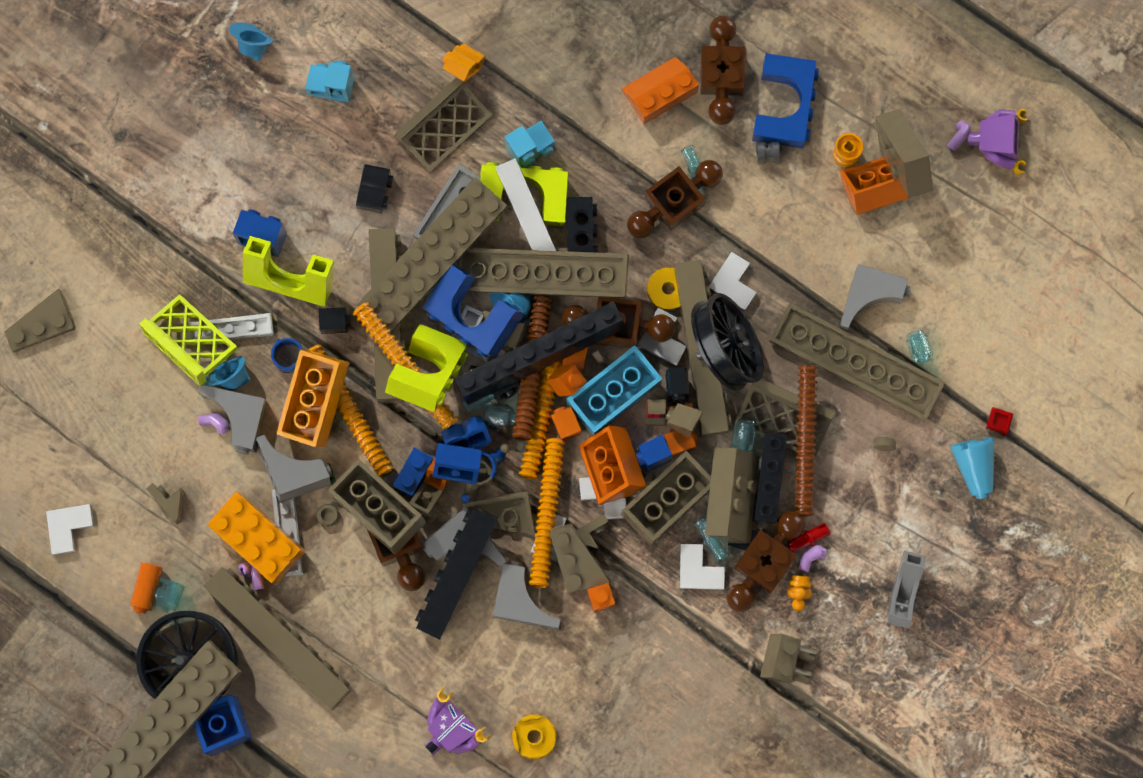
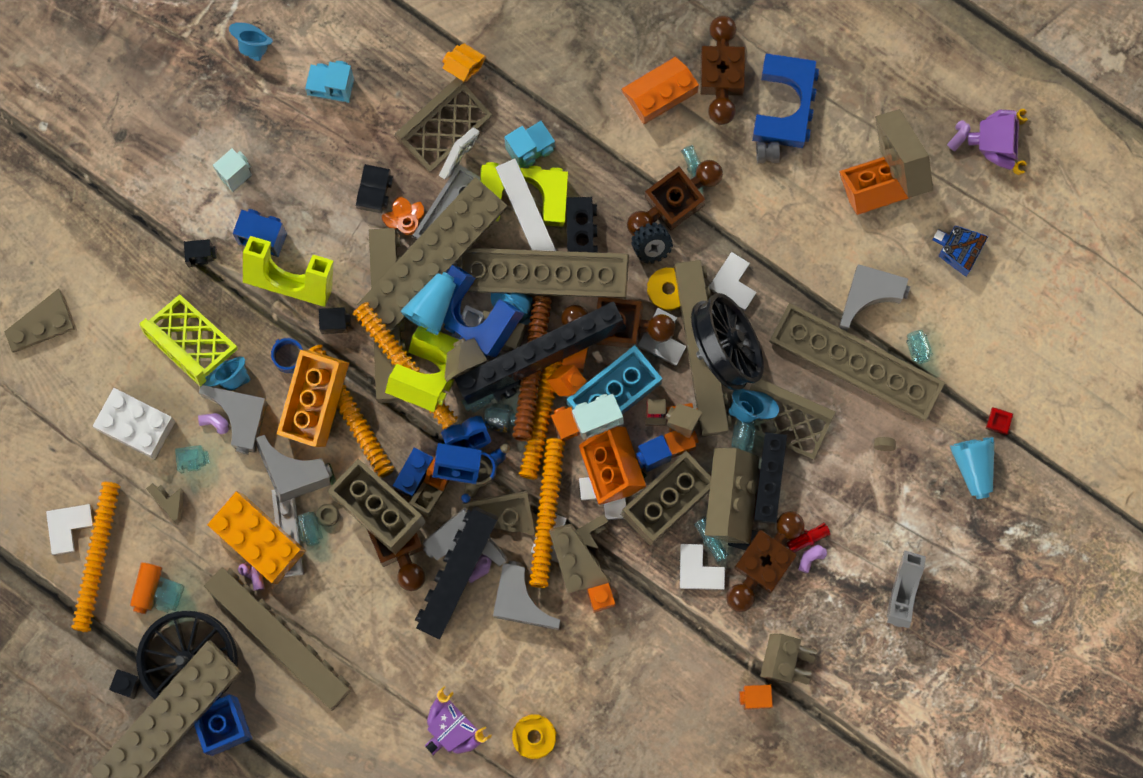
white tile [186,313,274,340] -> none
black brick [665,367,690,406] -> none
light orange piece [787,575,812,611] -> none
dark orange piece [794,365,818,516] -> none
light orange wheel [832,133,863,168] -> none
none -> light orange piece [71,481,121,632]
none -> white brick [93,388,176,460]
none -> black brick [109,669,141,699]
none -> clear light blue brick [175,445,210,474]
none -> black brick [184,239,217,268]
none -> light aqua brick [213,148,252,192]
none -> clear light blue brick [296,512,323,546]
none -> orange plate [382,197,424,235]
none -> medium azure cone [401,272,456,335]
none -> white tile [439,127,479,179]
none -> dark tan slope [444,338,487,381]
none -> lavender arm [469,554,491,583]
none -> light aqua brick [572,394,624,440]
none -> black wheel [631,222,673,264]
none -> dark azure piece [729,389,779,423]
none -> orange brick [739,685,772,710]
none -> torso [932,226,988,277]

